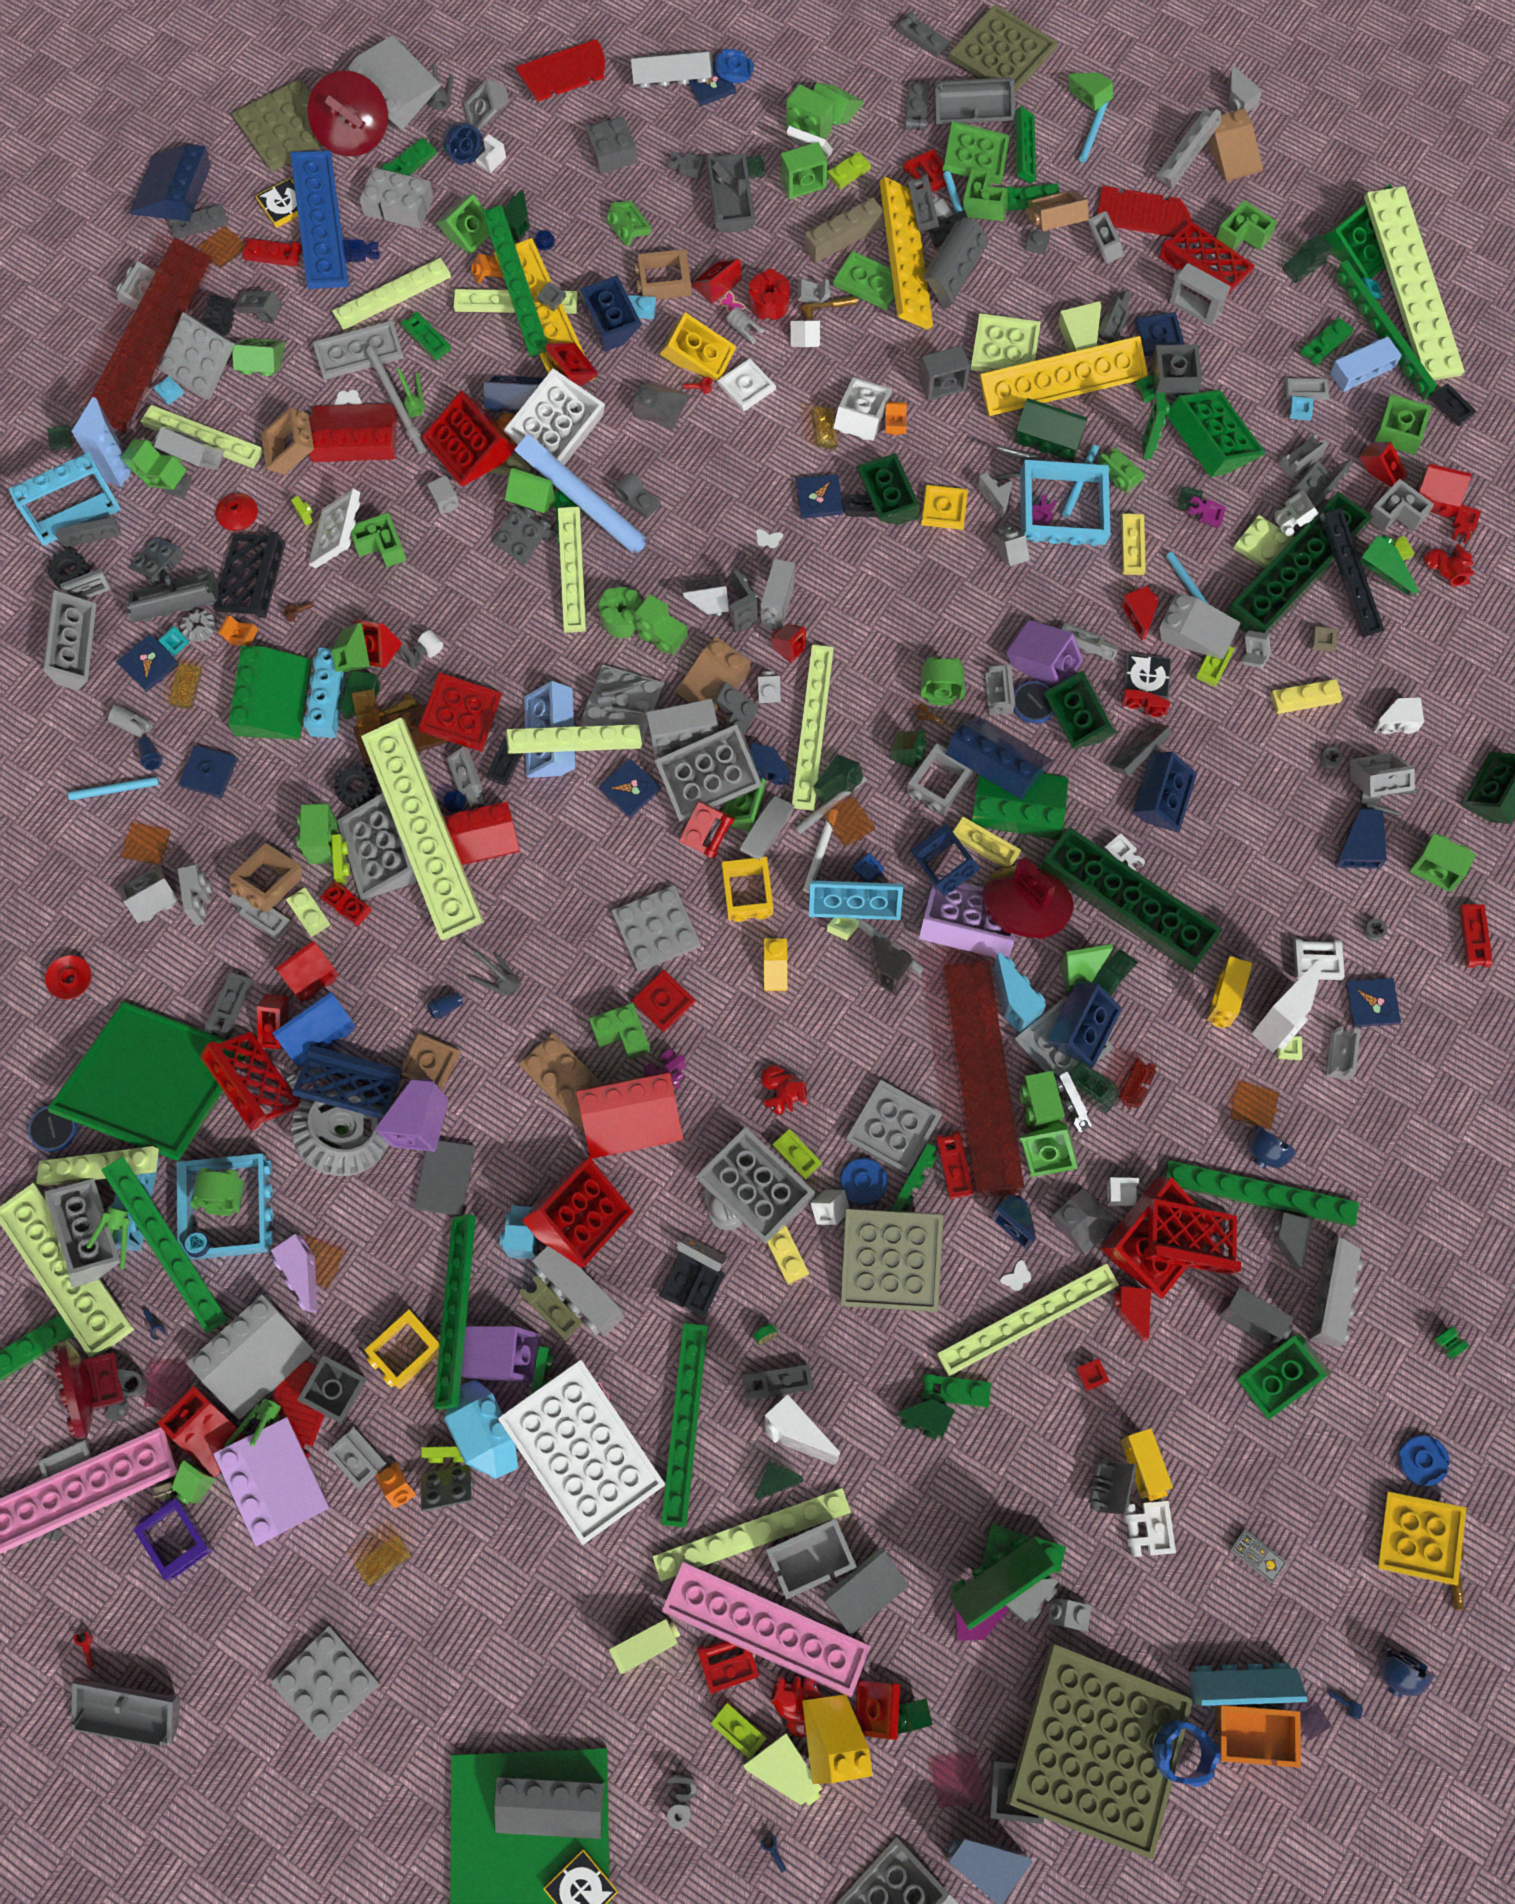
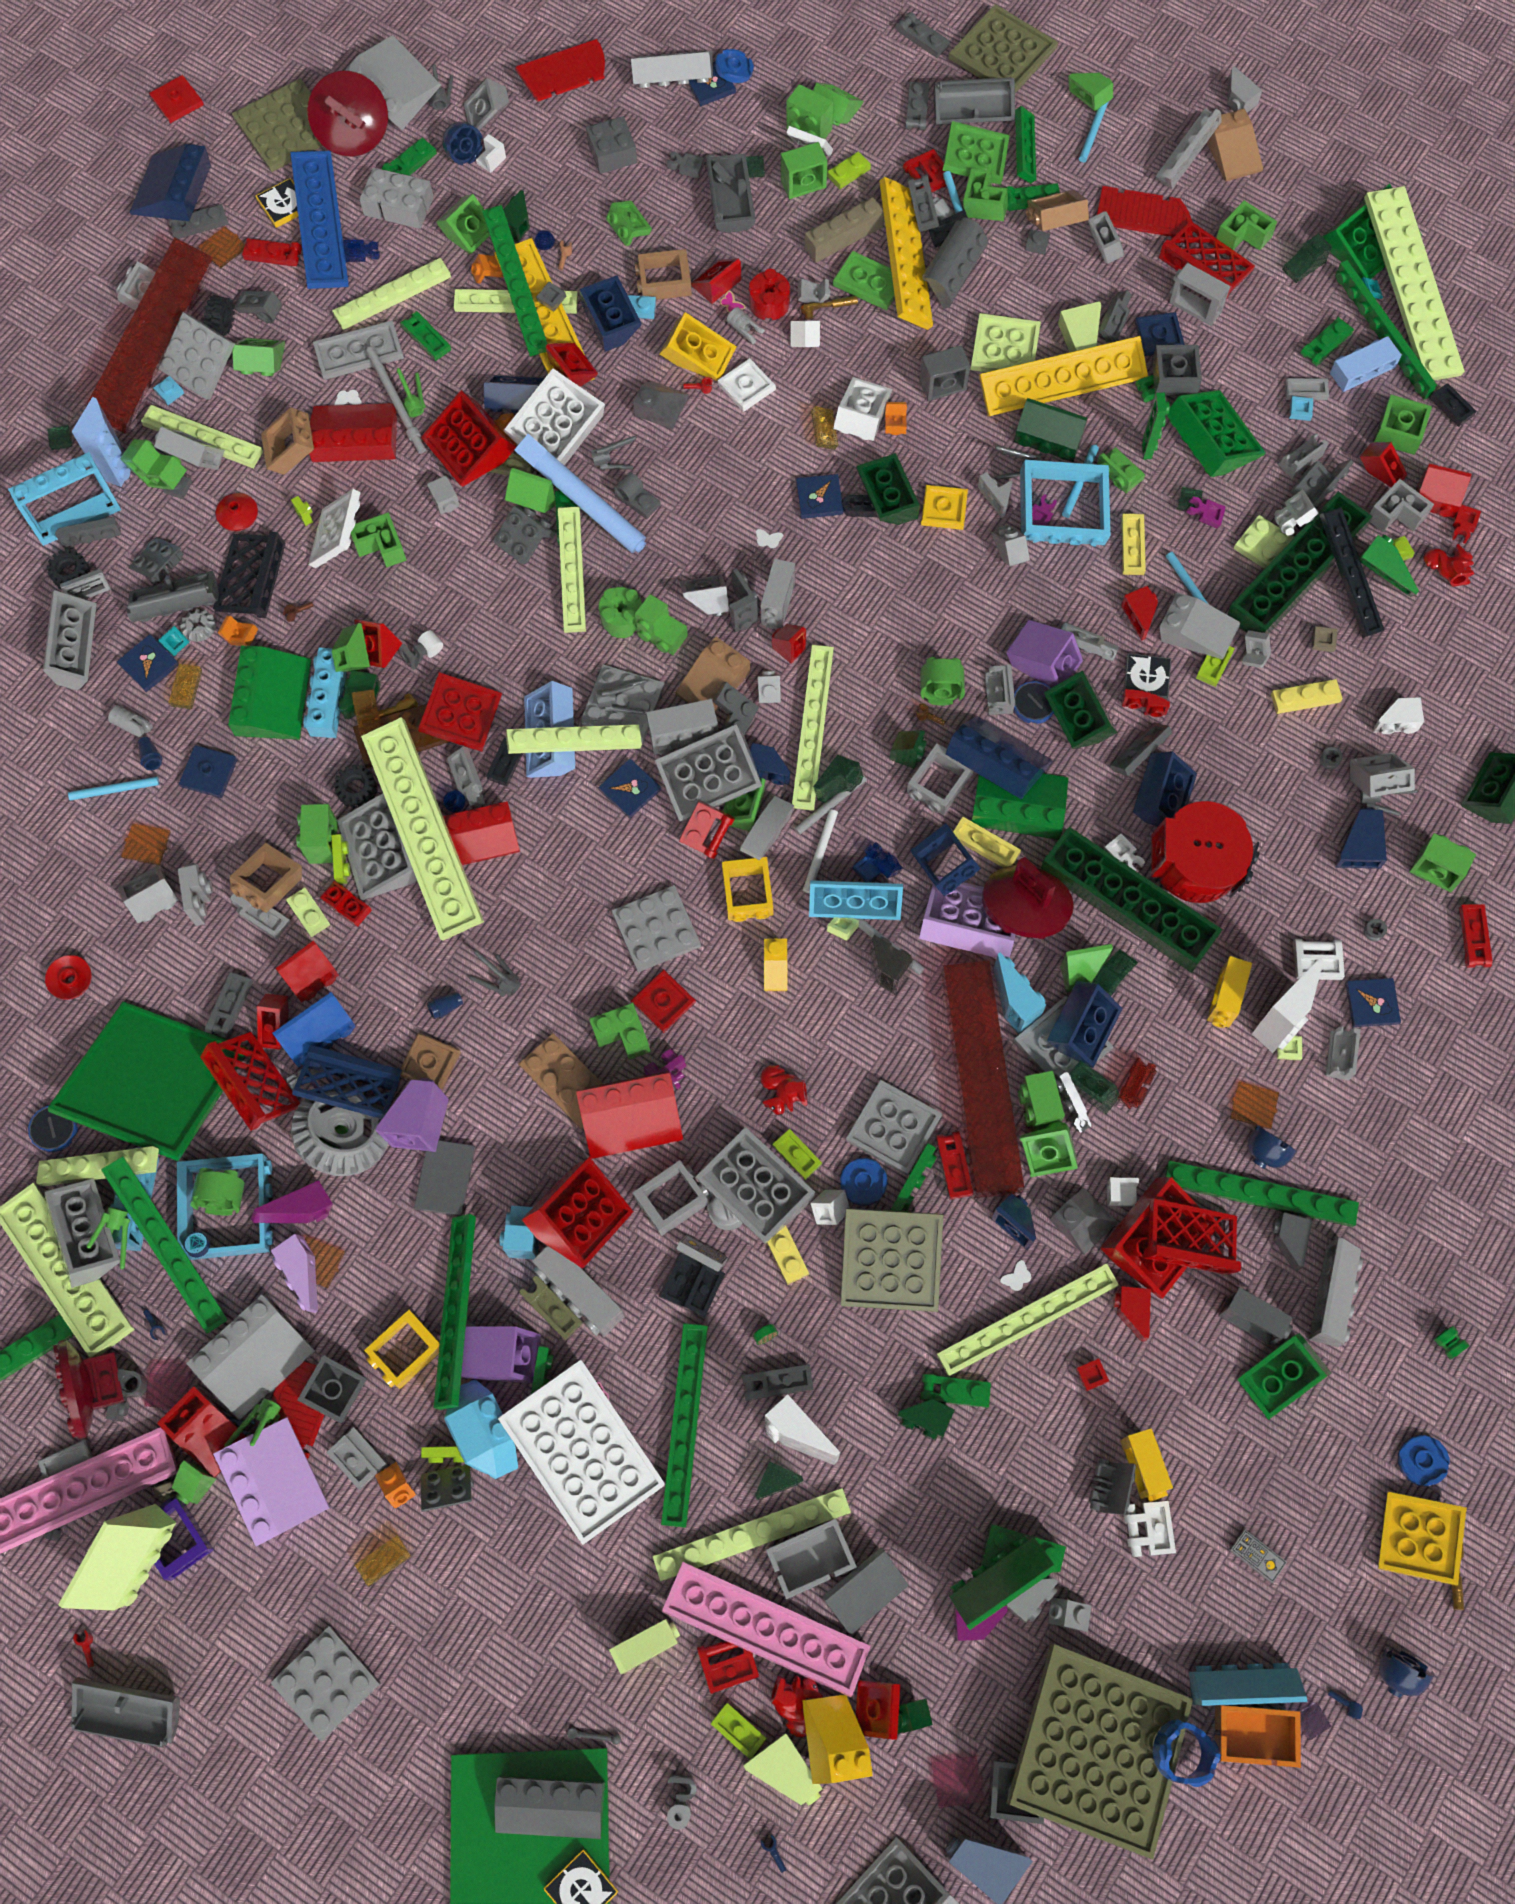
clear orange piece [823,797,876,848] -> none
none -> yellowish green slope [58,1504,176,1610]
none -> red plate [149,75,204,124]
none -> magenta slope [251,1180,333,1223]
none -> nougat hand [558,240,572,270]
none -> dark grey hinge [567,1728,621,1745]
none -> dark grey plant [591,436,637,471]
none -> light grey window [632,1160,709,1237]
none -> clear blue plate [864,842,904,879]
none -> red piece [1151,801,1260,903]

